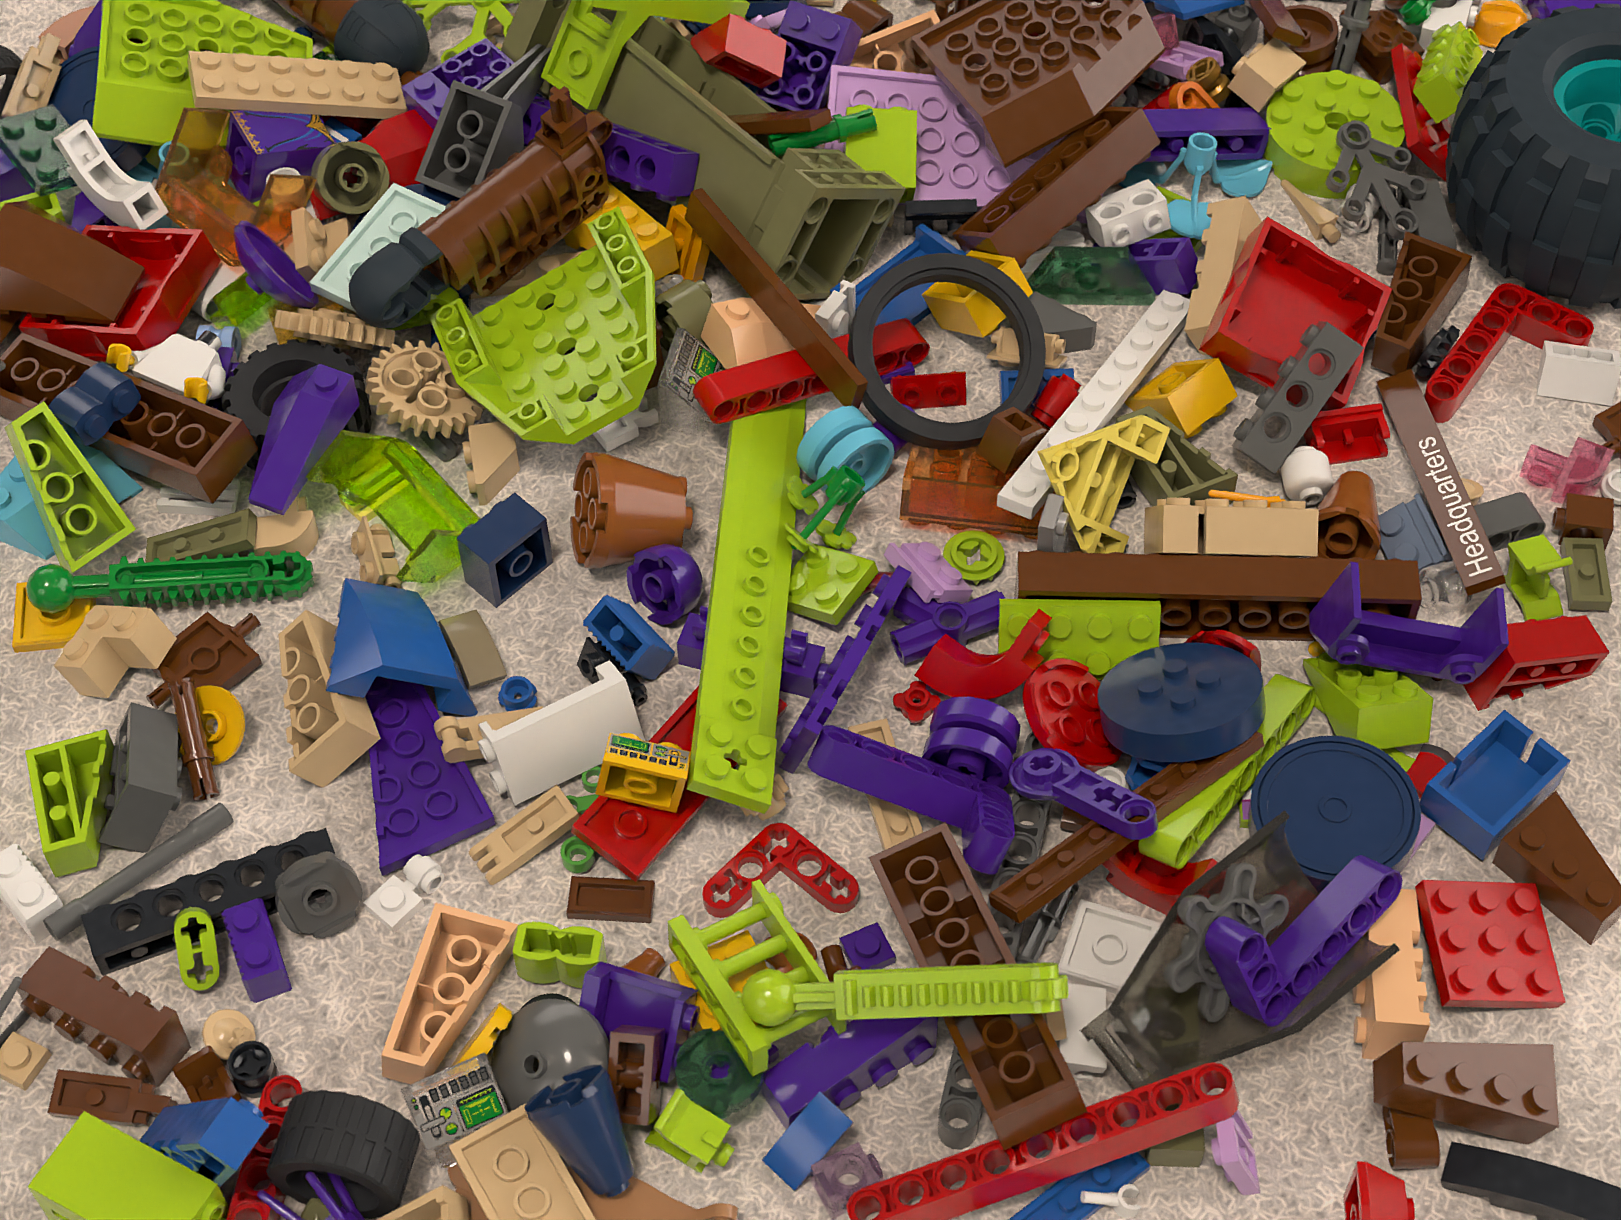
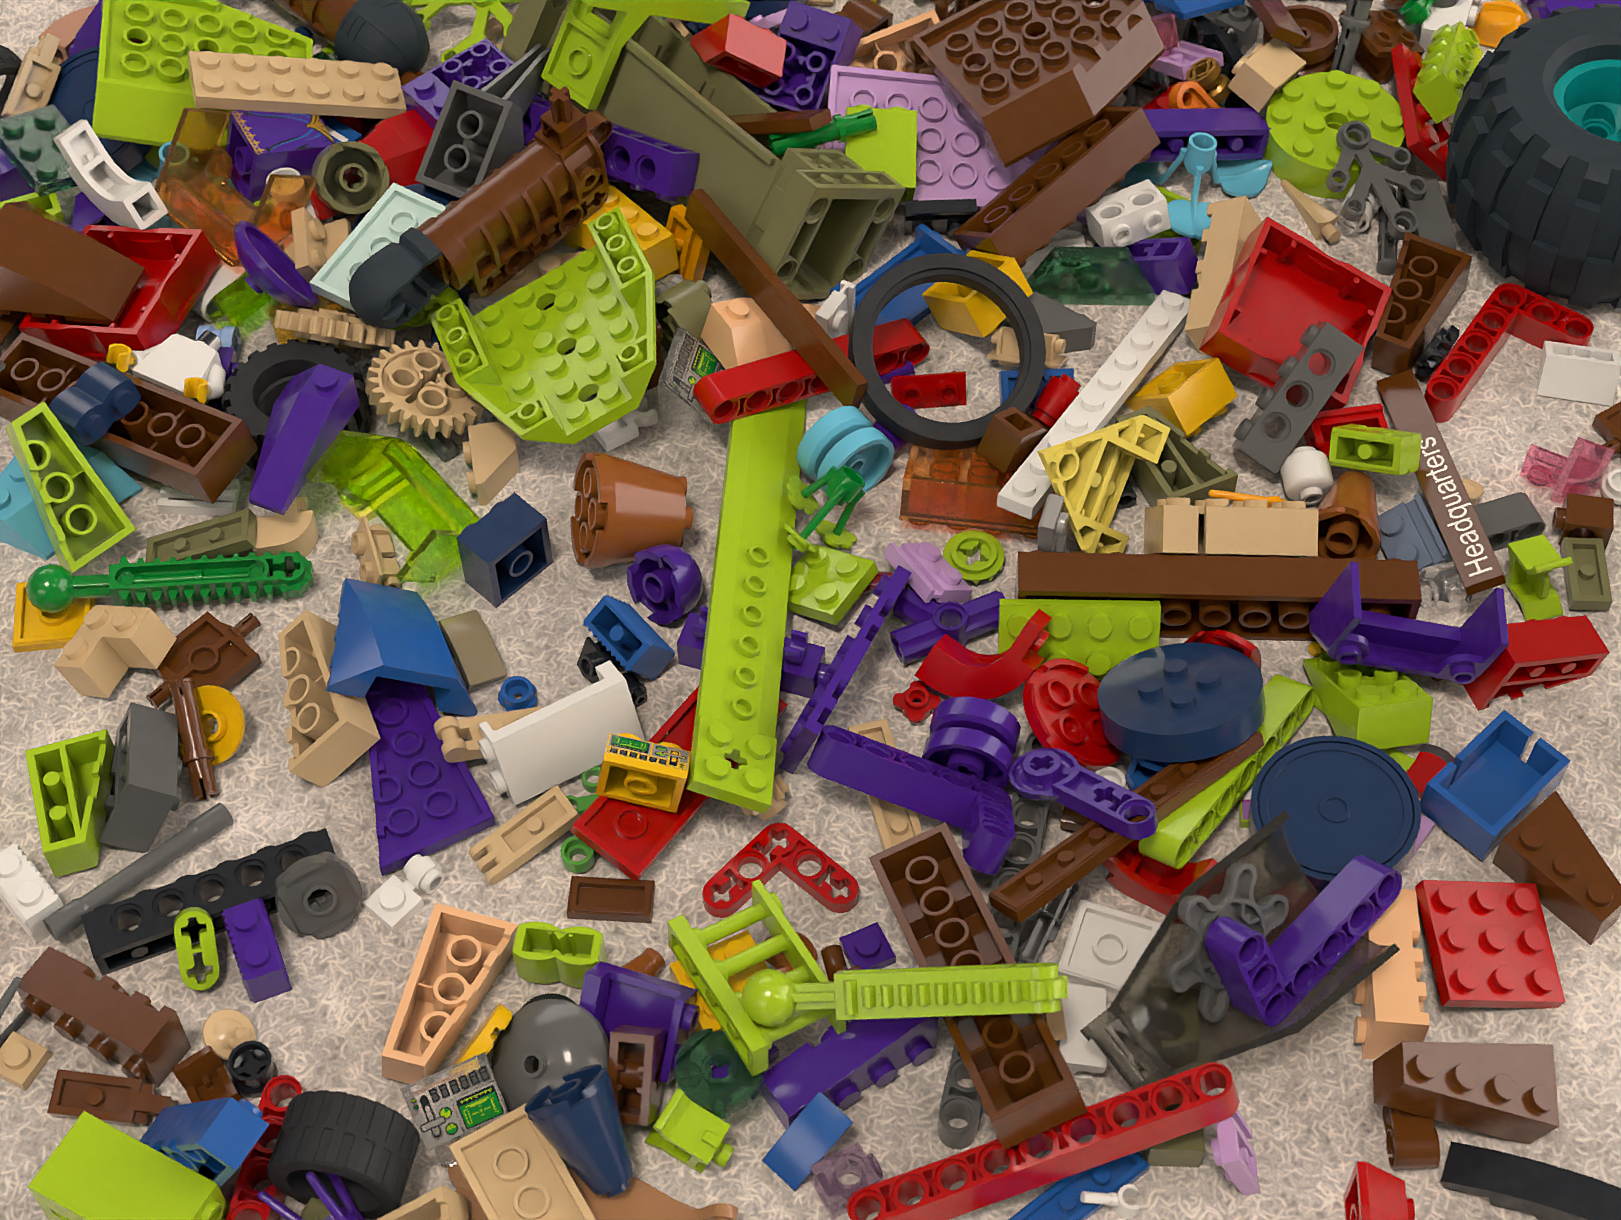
none -> lime brick [1329,424,1422,476]

